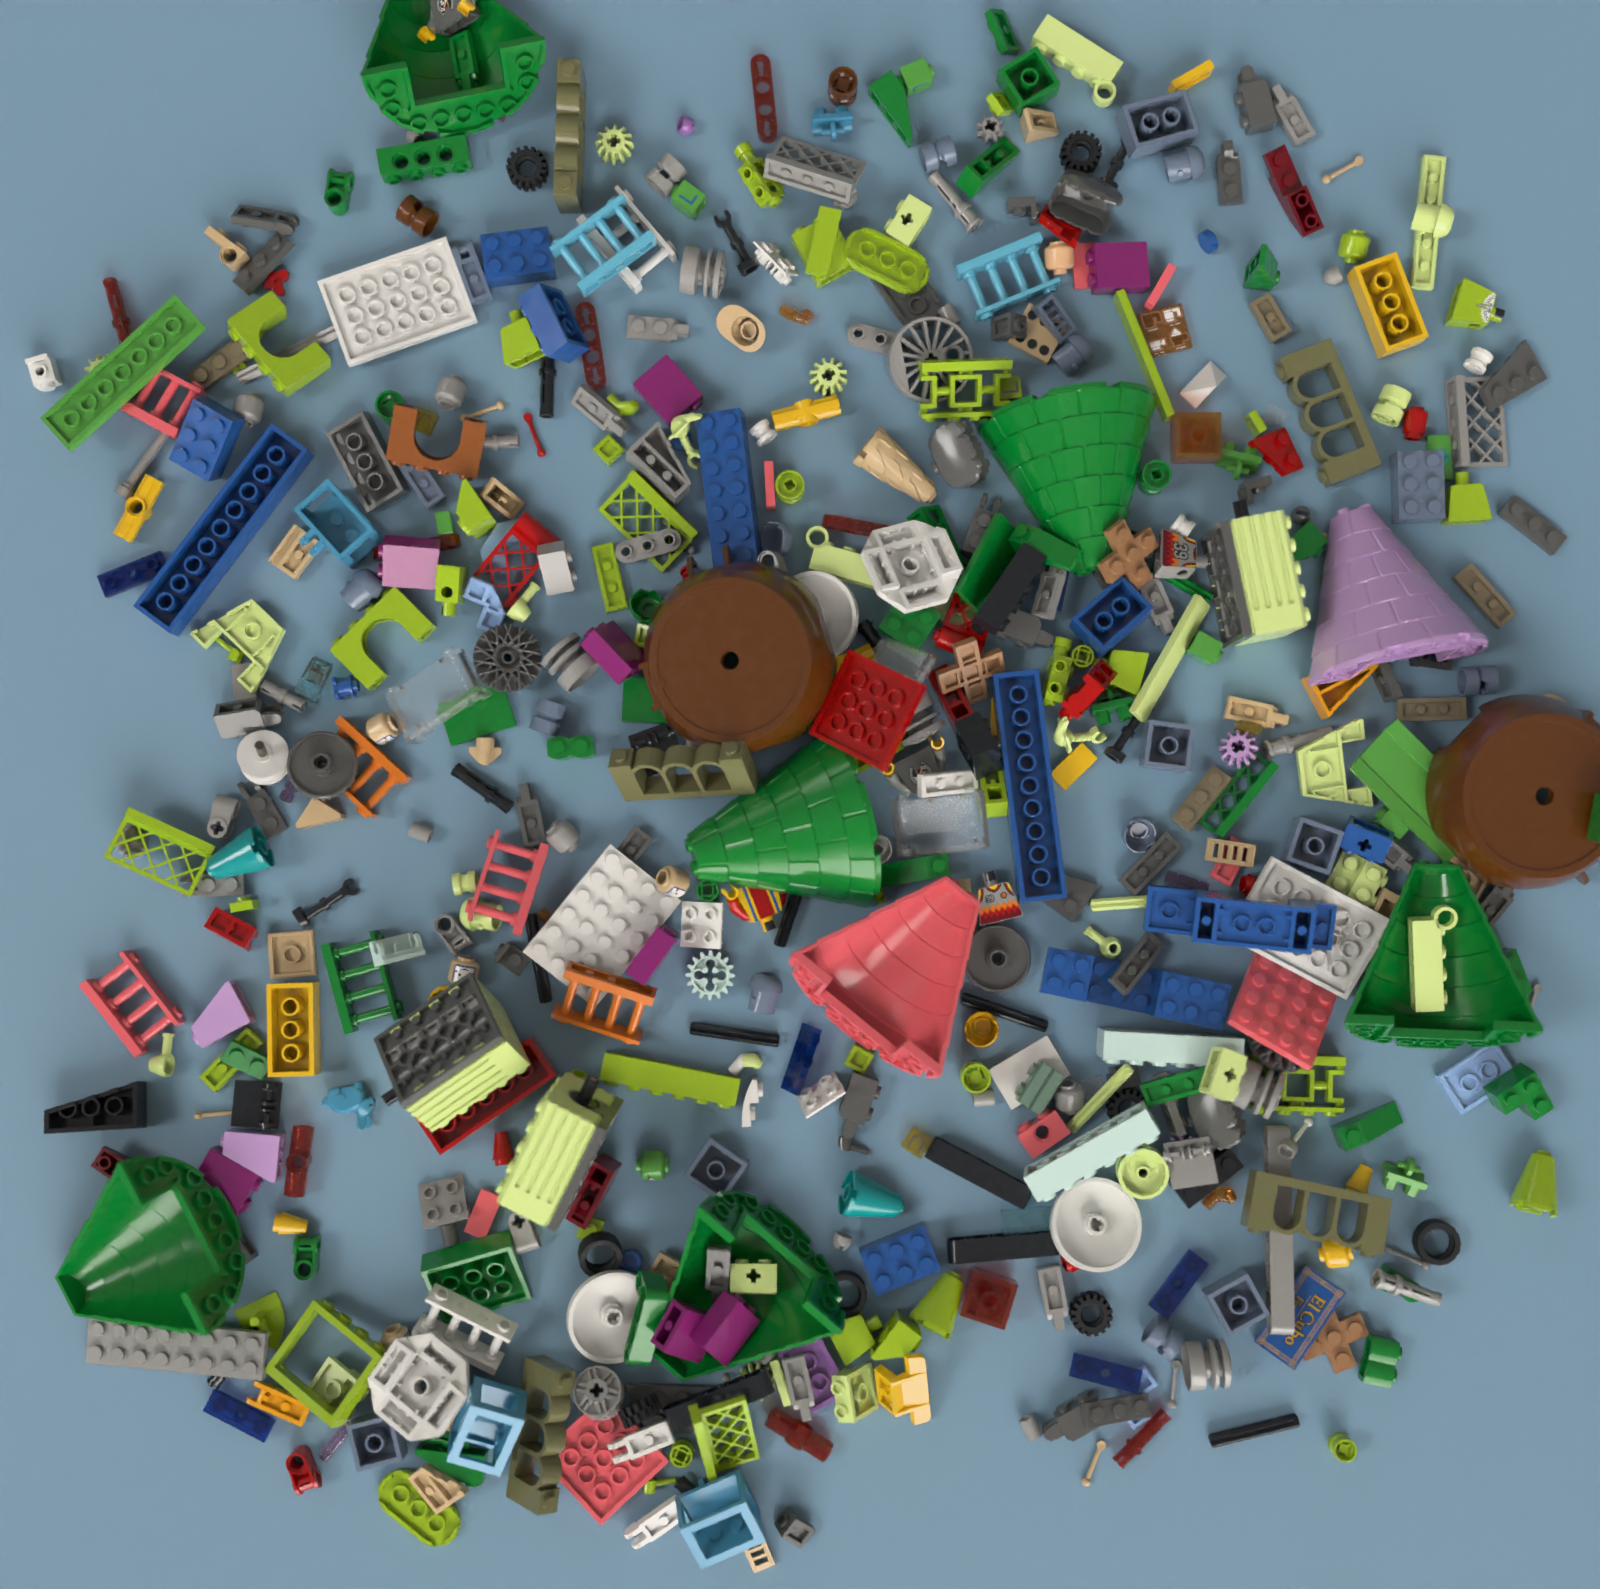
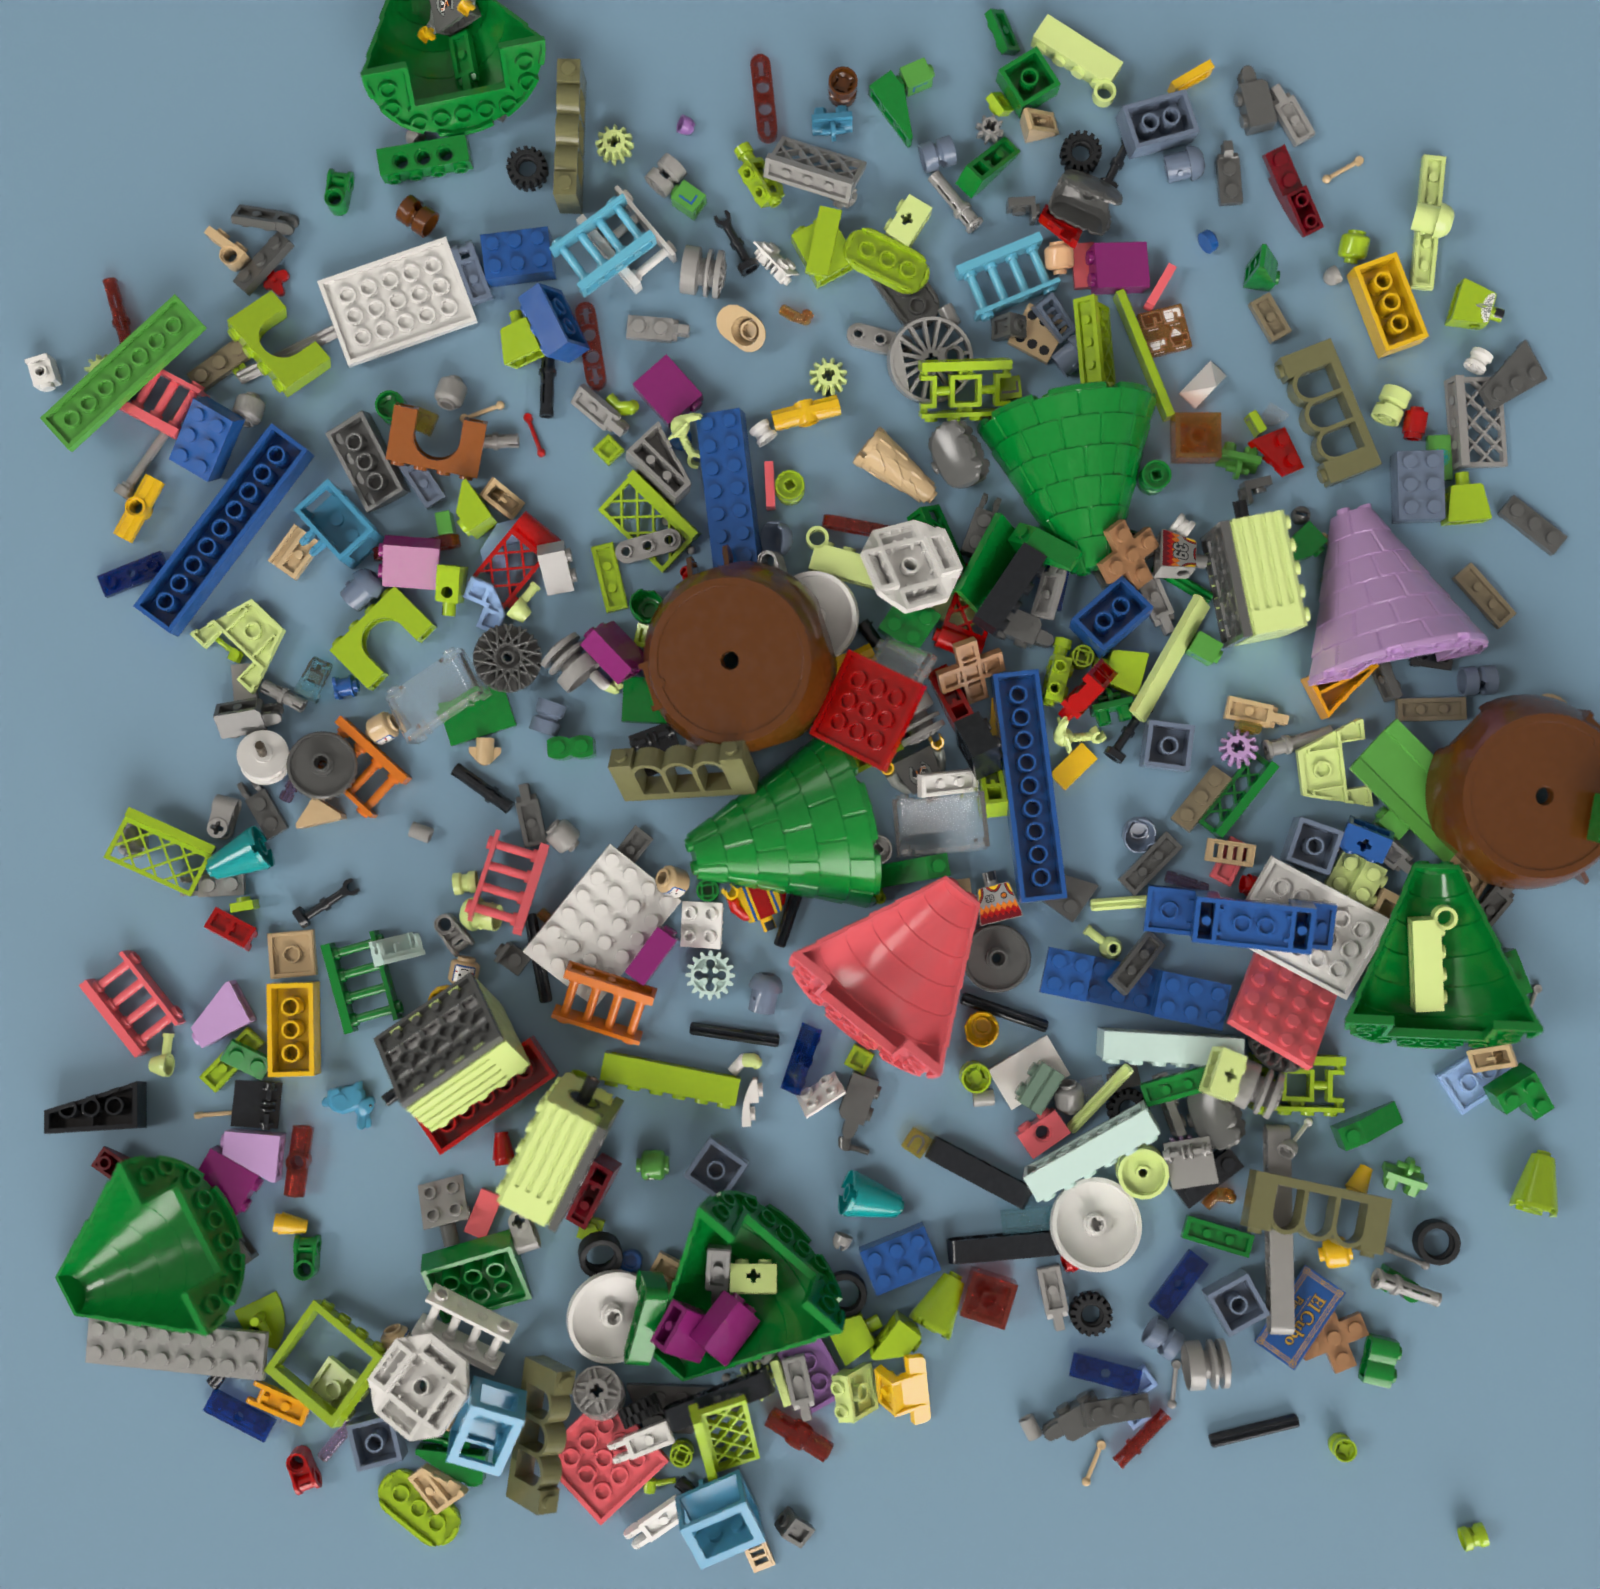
none -> white arm [589,670,623,695]
none -> lime fence [1073,294,1116,387]
none -> green plate [1180,1214,1255,1258]
none -> lime wheel [1457,1522,1490,1552]
none -> tan slope [1466,1044,1518,1073]

